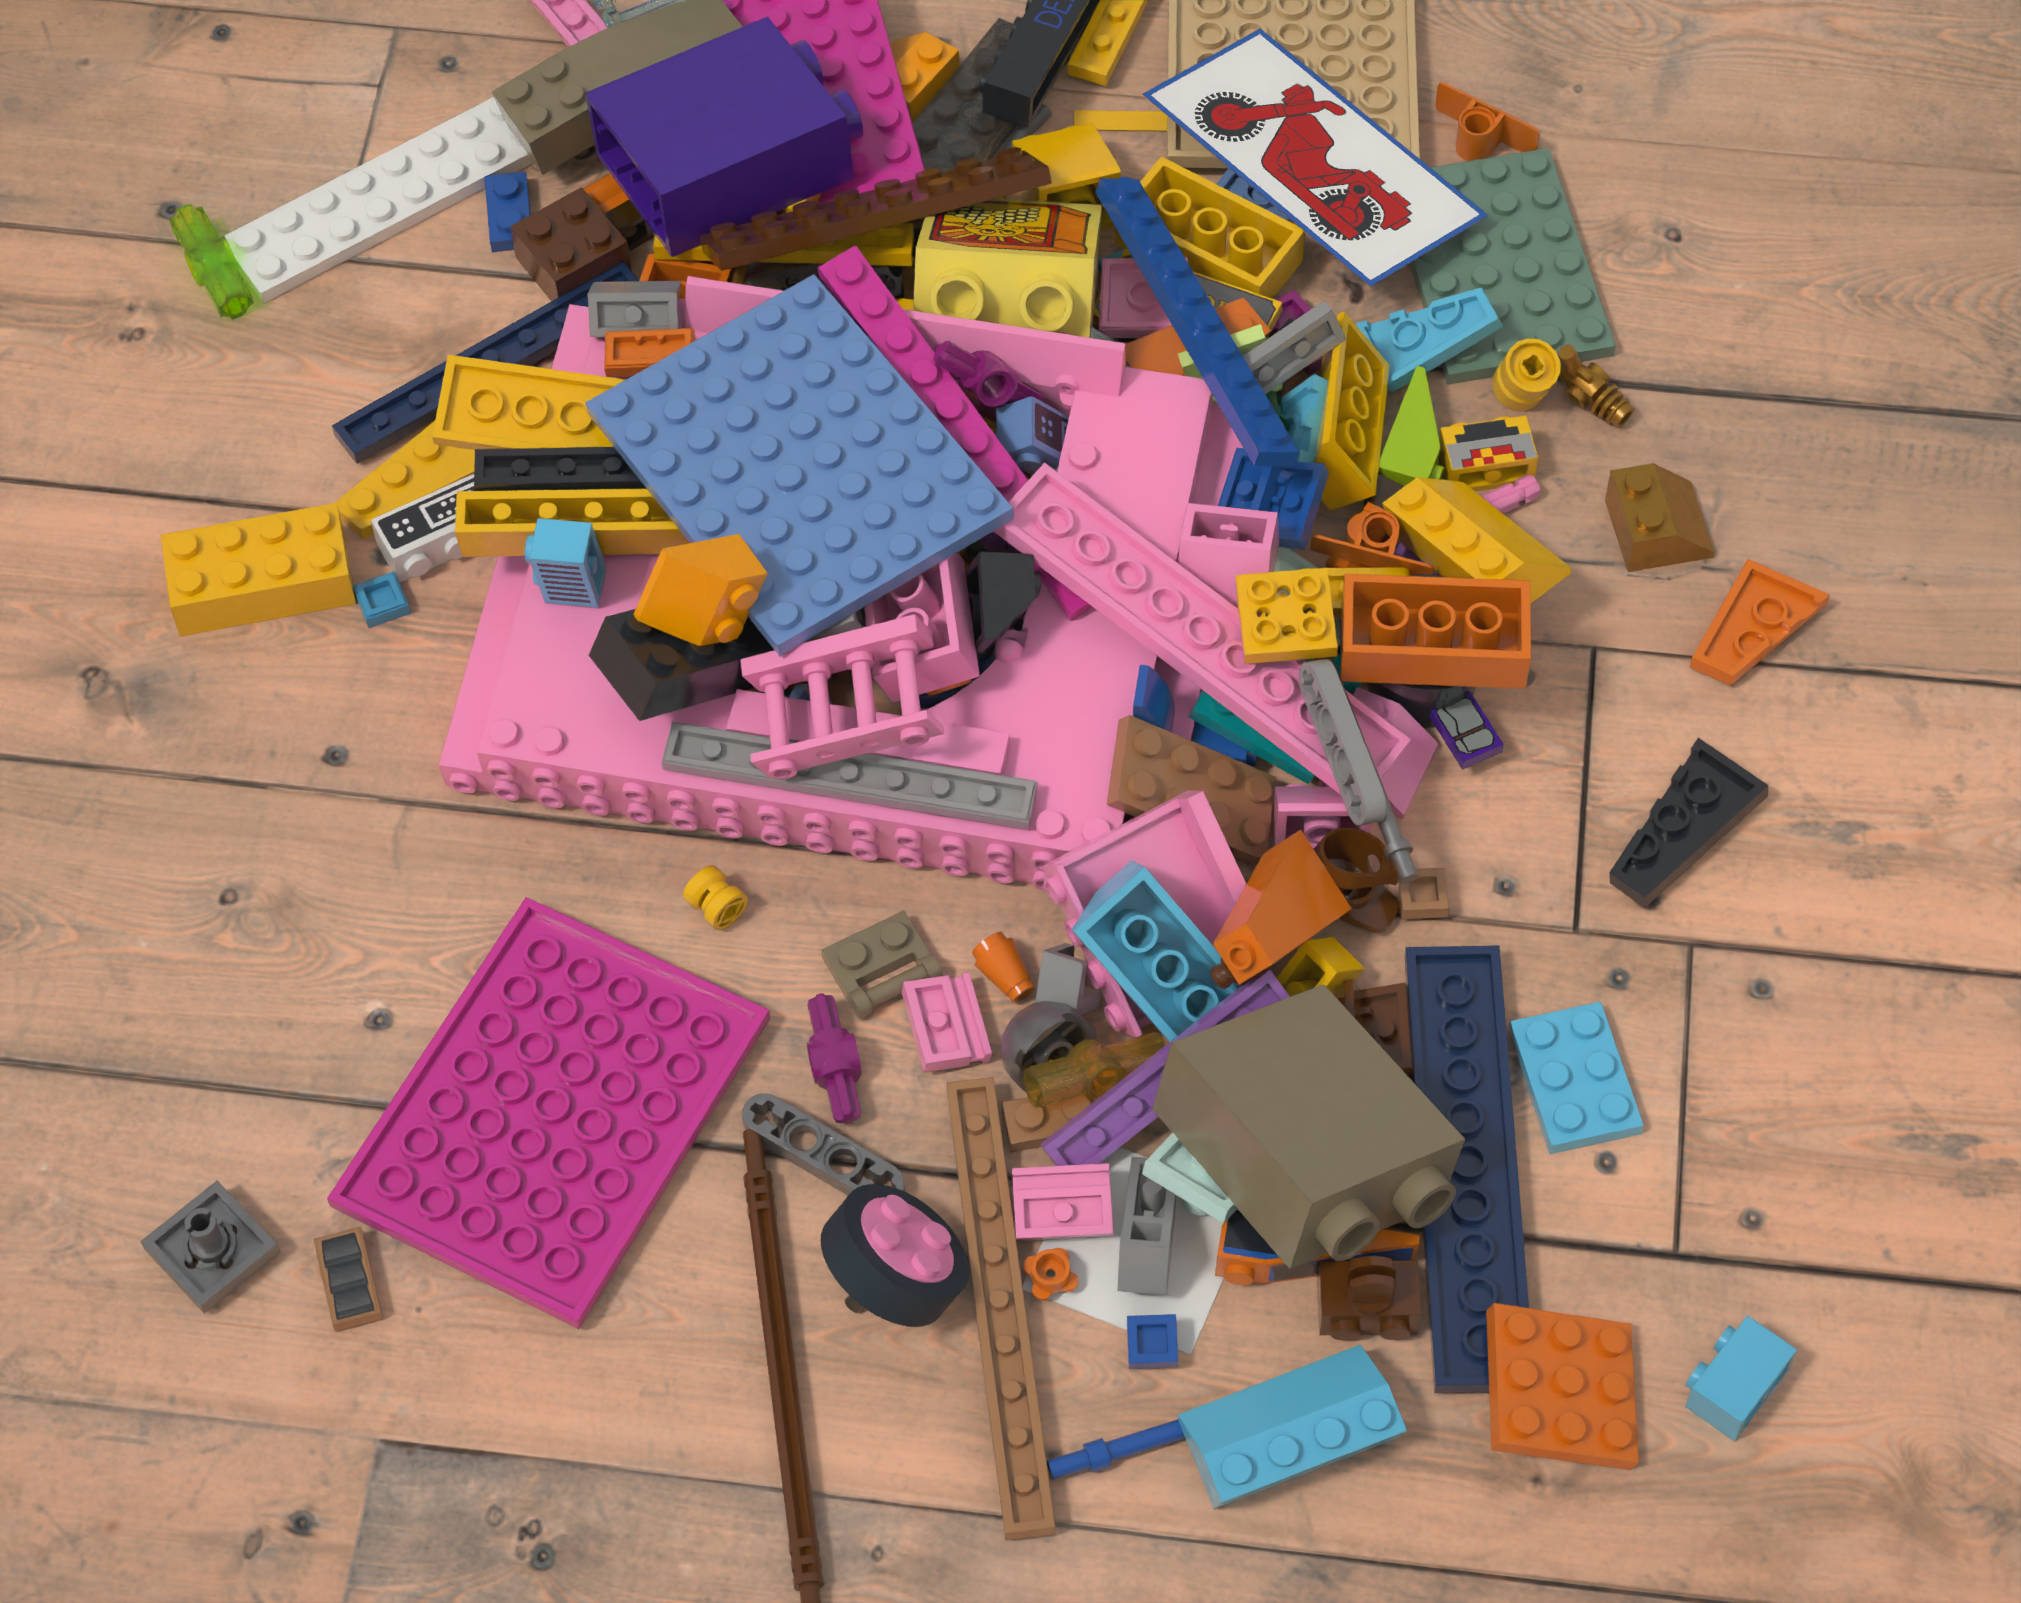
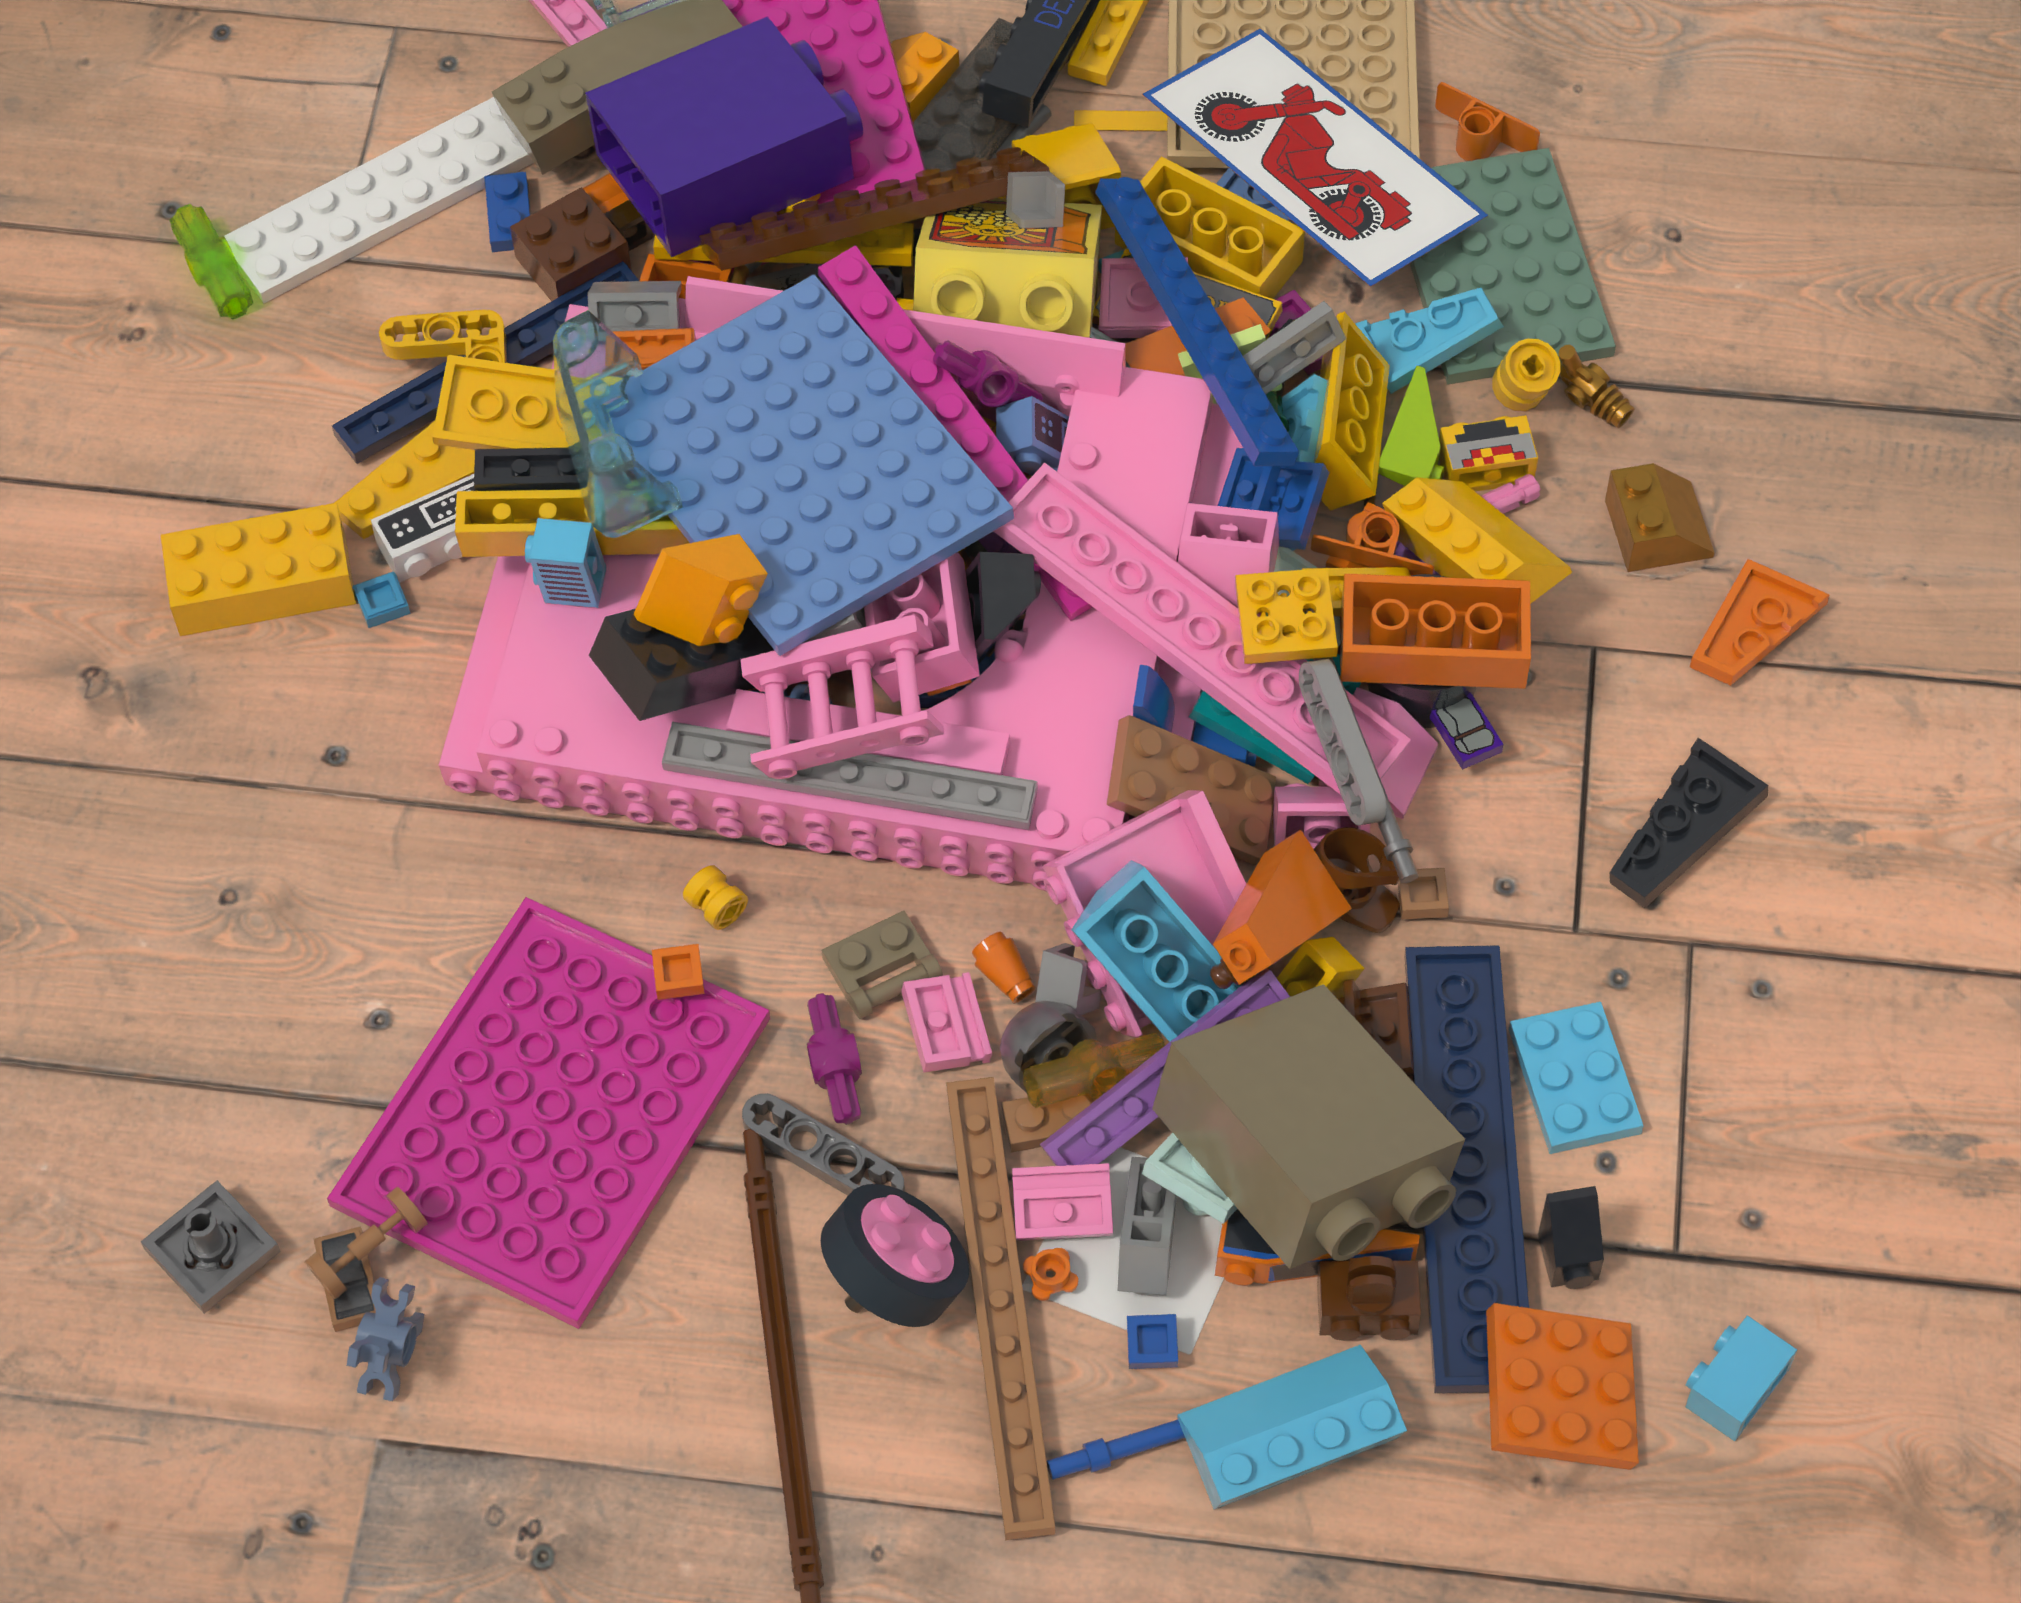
none -> medium nougat wheel [304,1186,428,1299]
none -> sand blue pin [346,1277,425,1401]
none -> yellow beam [379,309,507,363]
none -> clear light blue windscreen [553,310,683,538]
none -> orange plate [652,944,705,1000]
none -> light grey panel [1006,171,1065,228]
none -> black slope [1538,1186,1604,1289]

